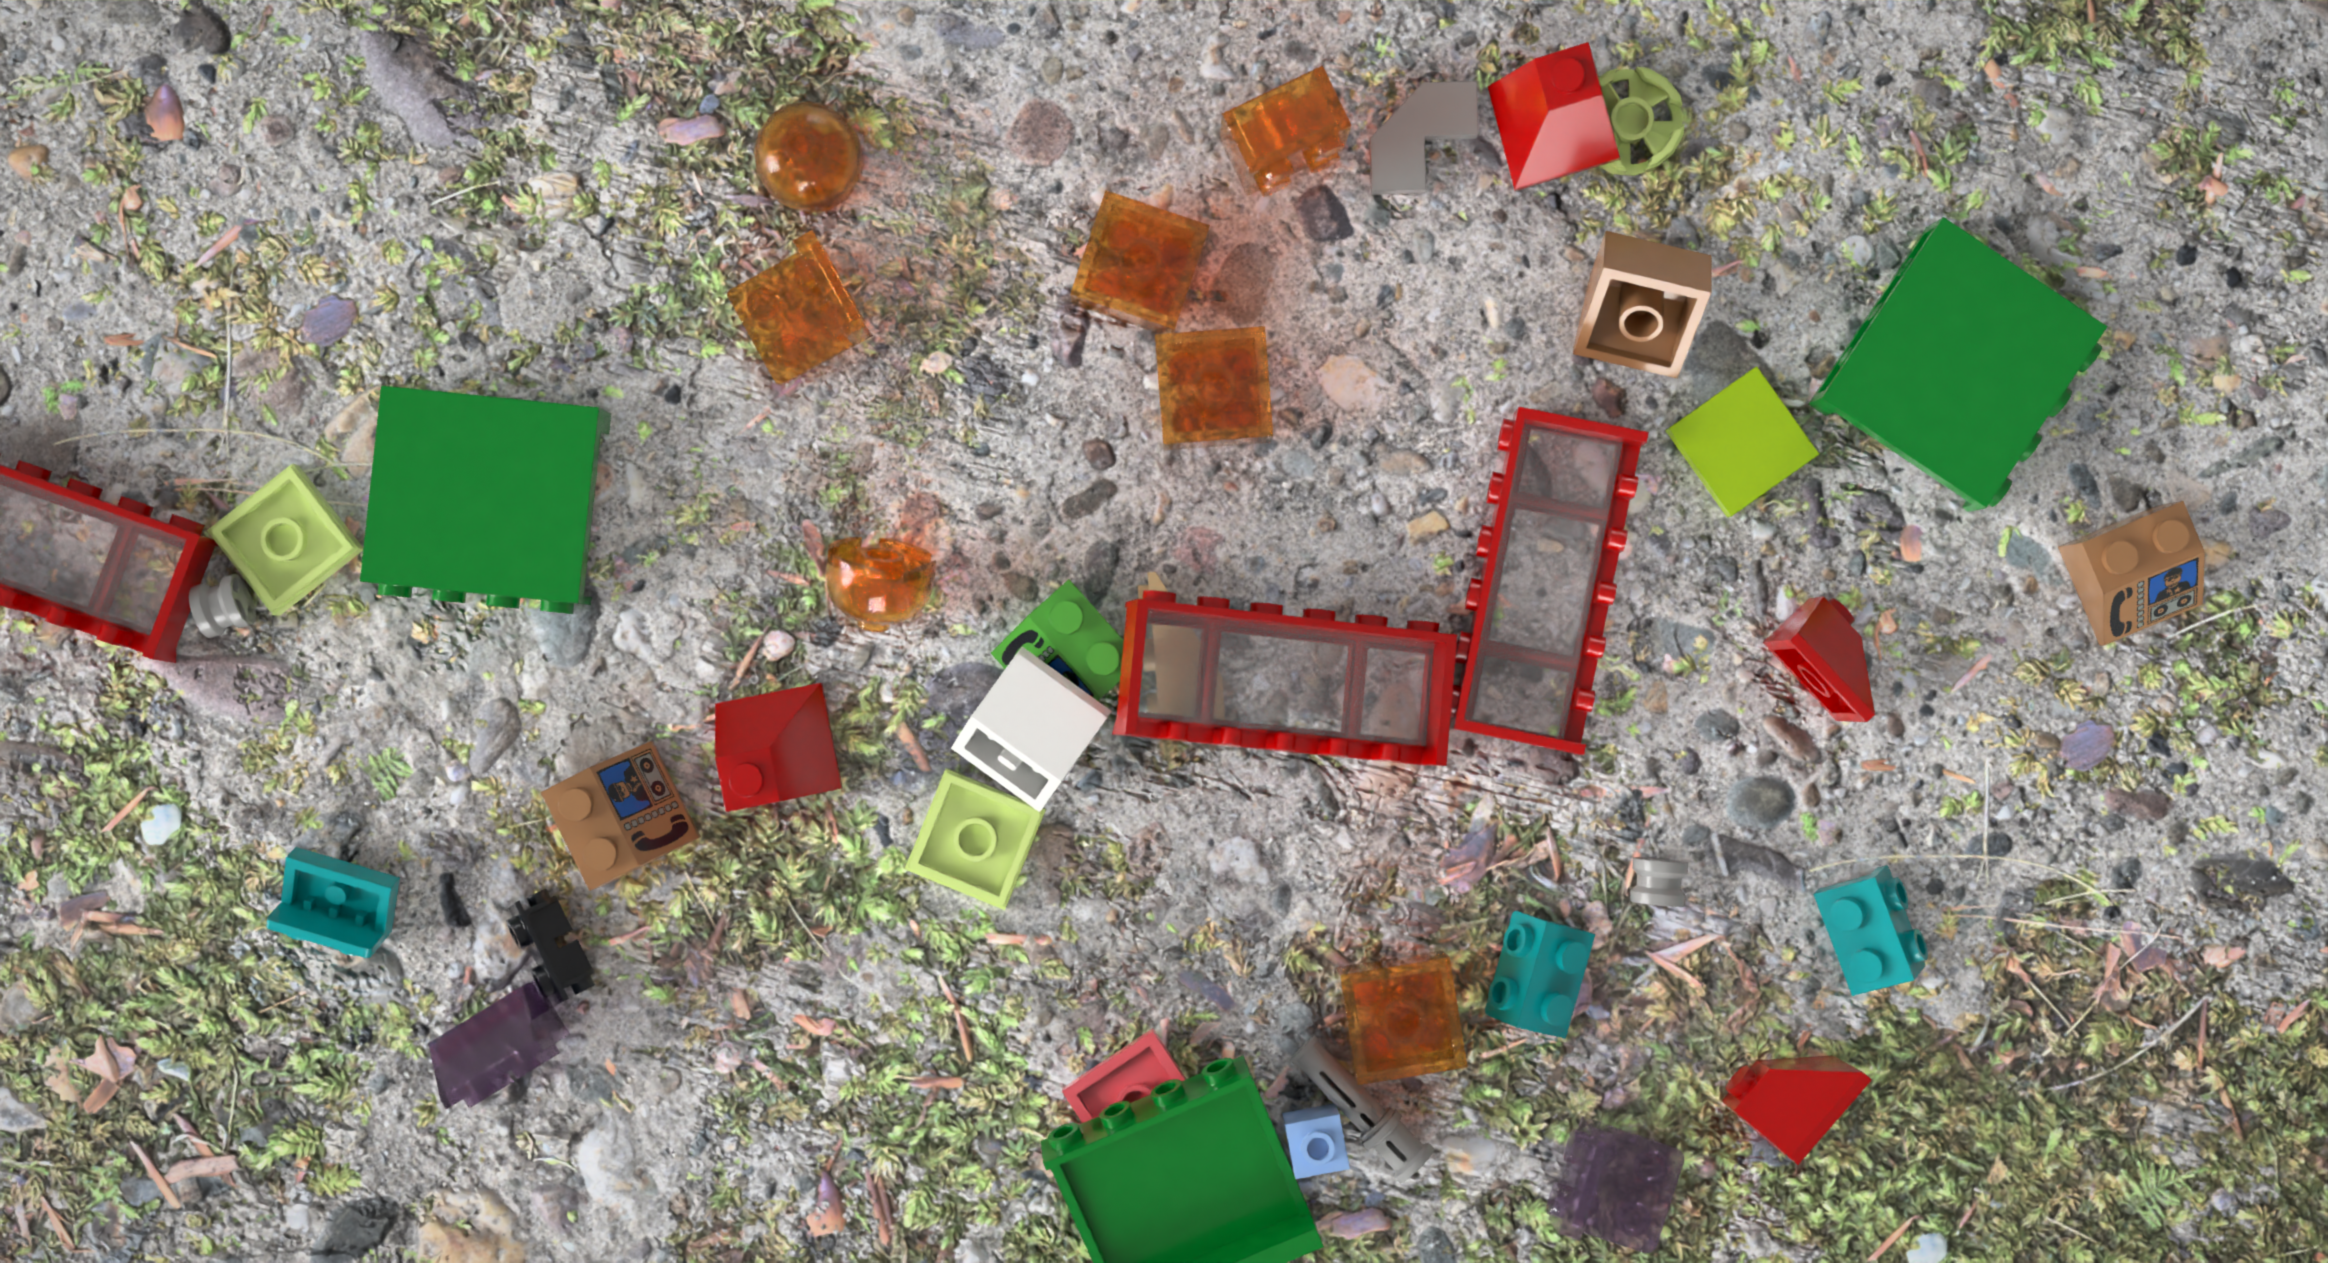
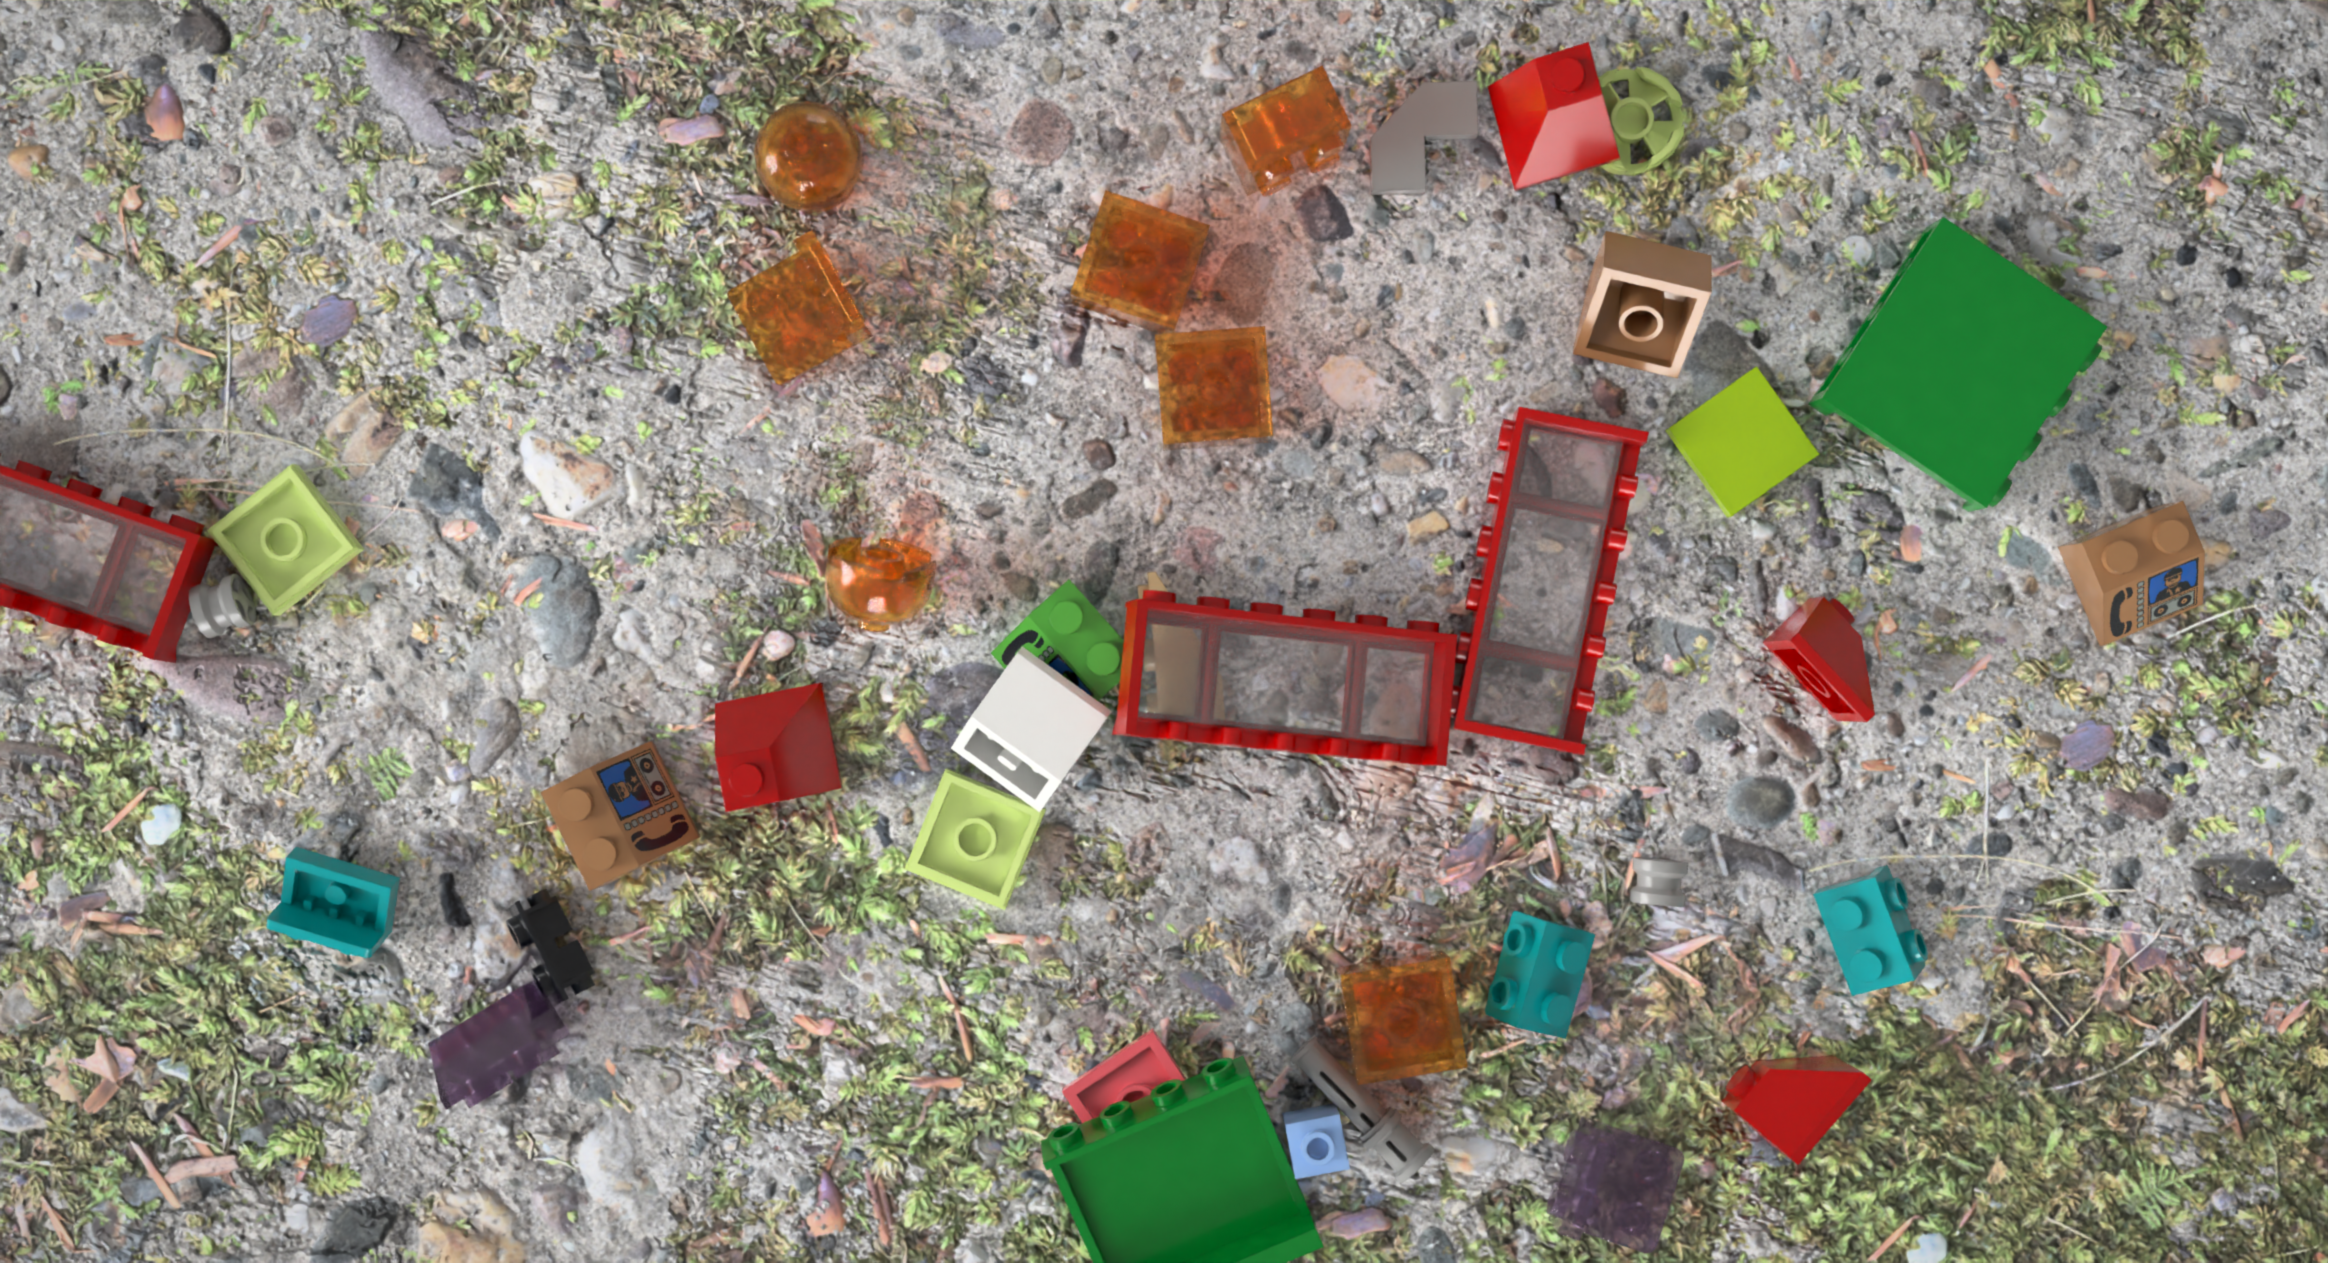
green panel [360,385,611,614] -> none

